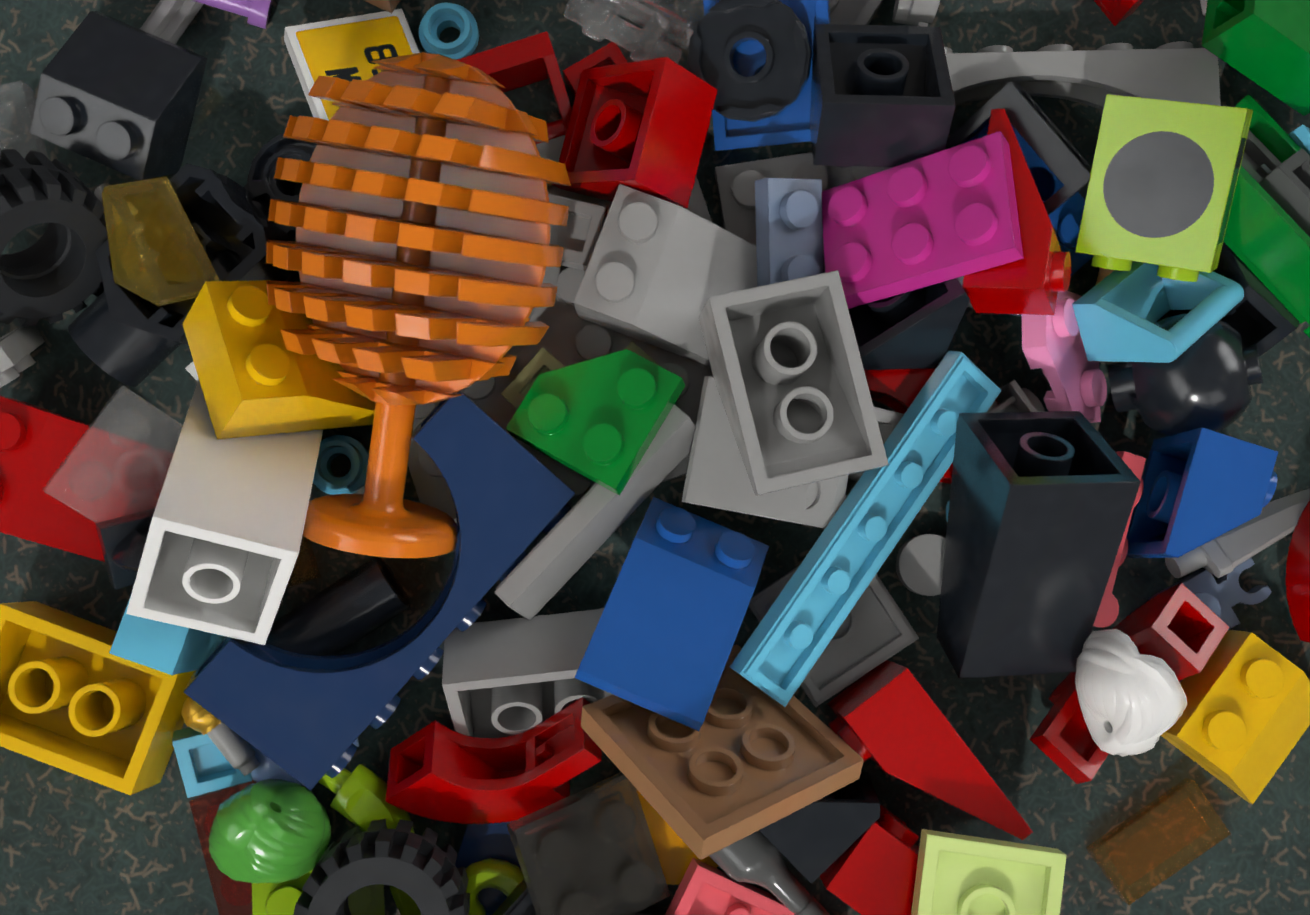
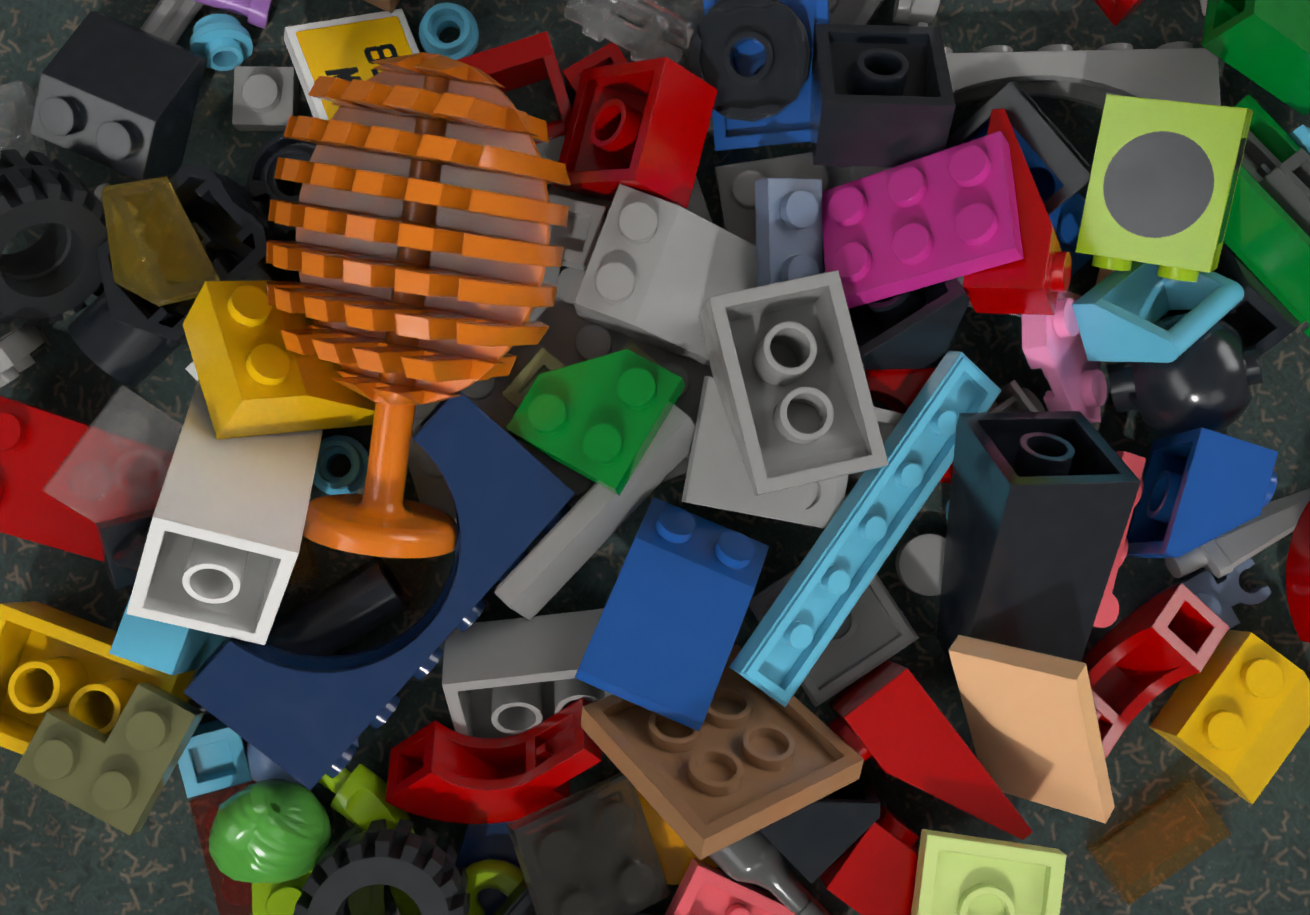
light grey piece [181,696,260,776] -> none
white hair [1075,629,1187,757] -> none
none -> olive plate [14,682,205,836]
none -> medium azure plate [190,14,253,71]
none -> light grey plate [232,66,299,131]
none -> light nougat tile [948,635,1115,824]

